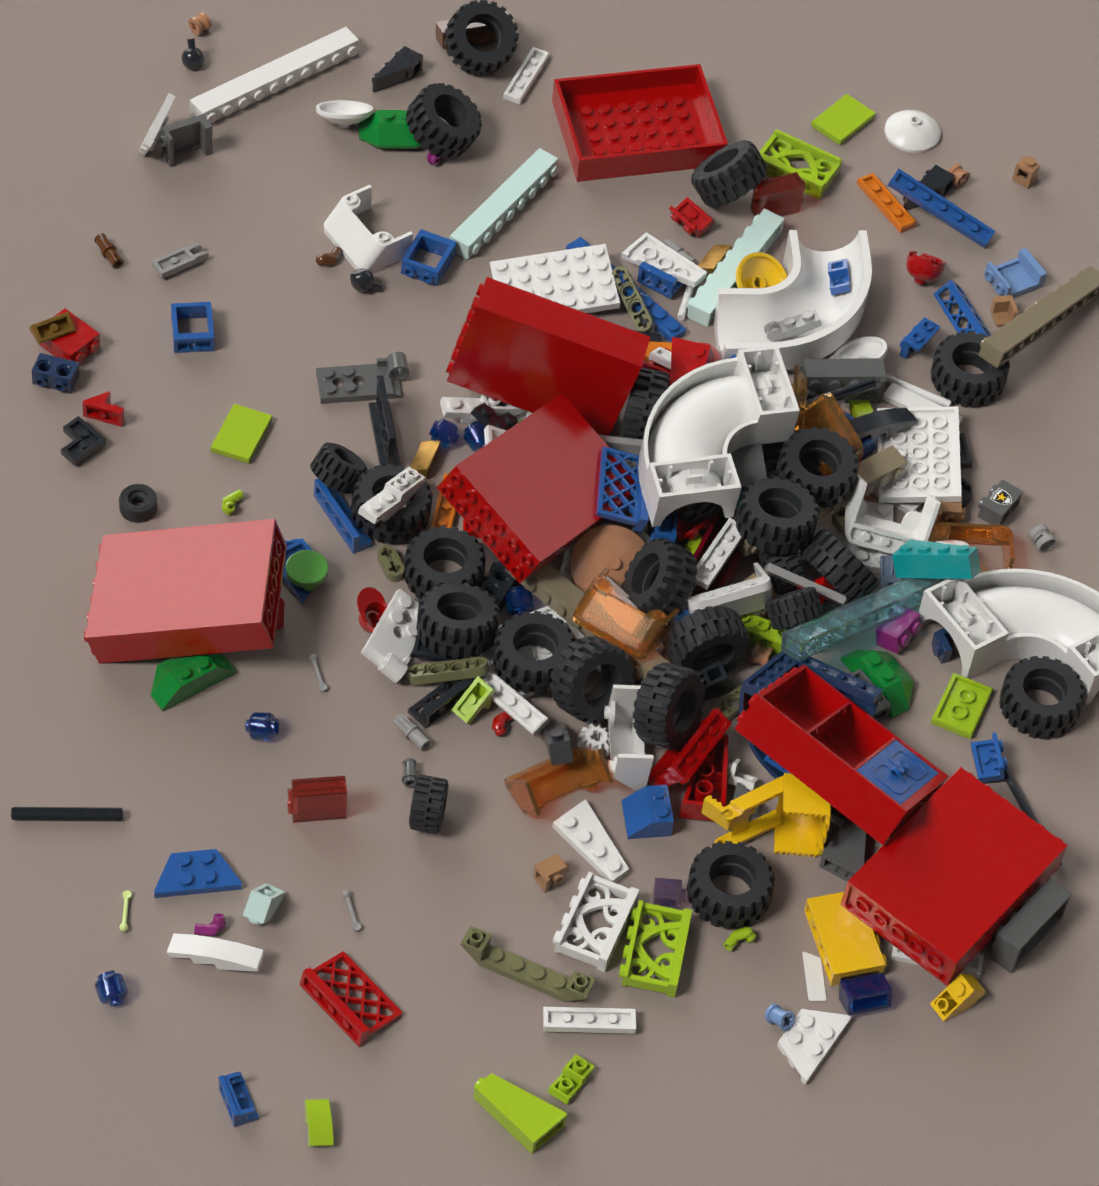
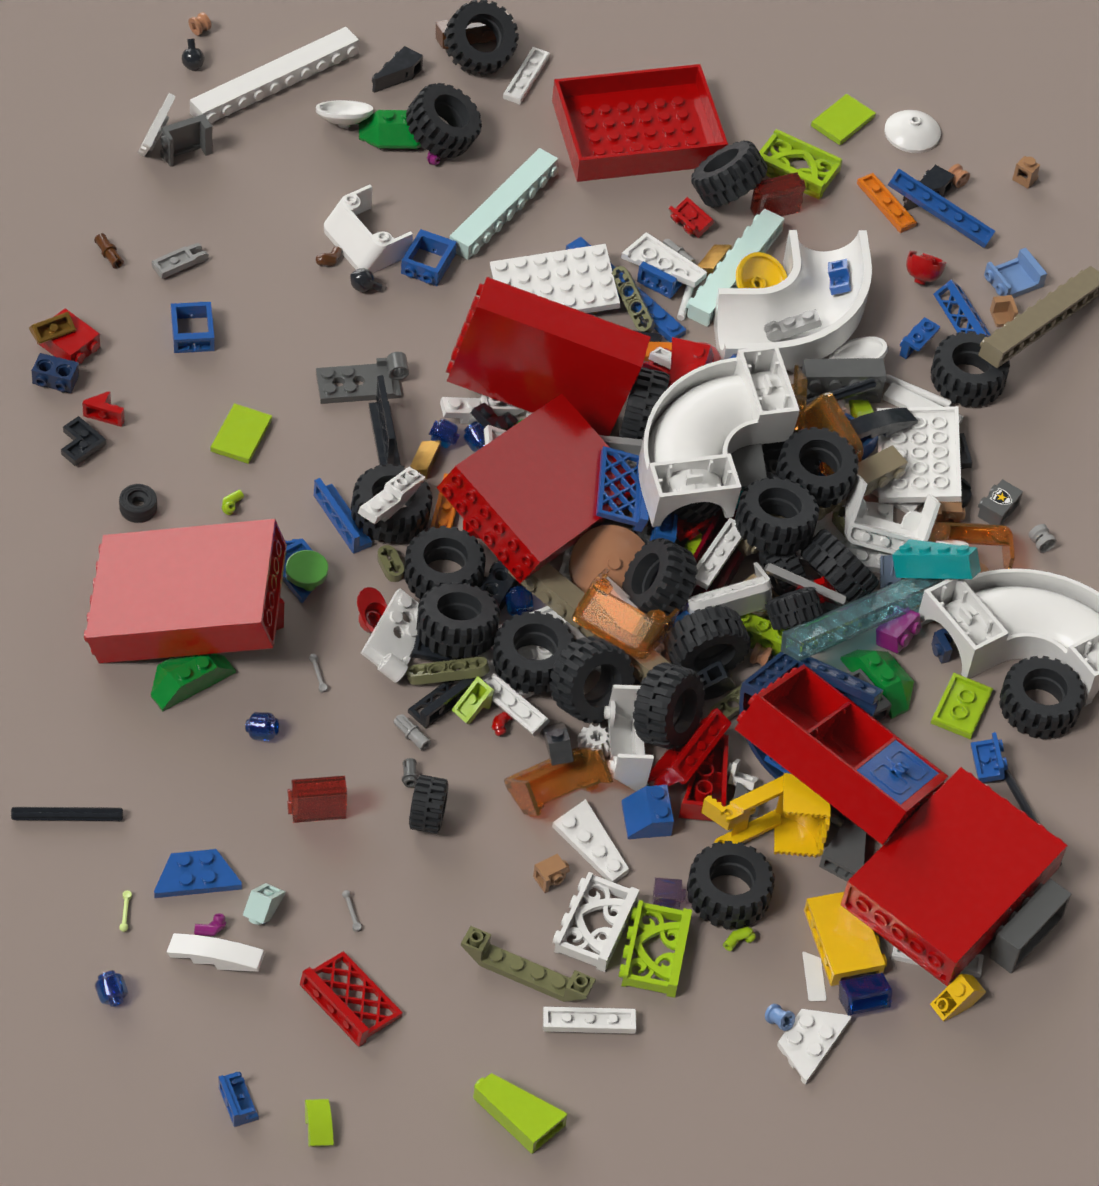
black tyre [310,442,368,494] -> none
lime slope [548,1054,595,1105] -> none

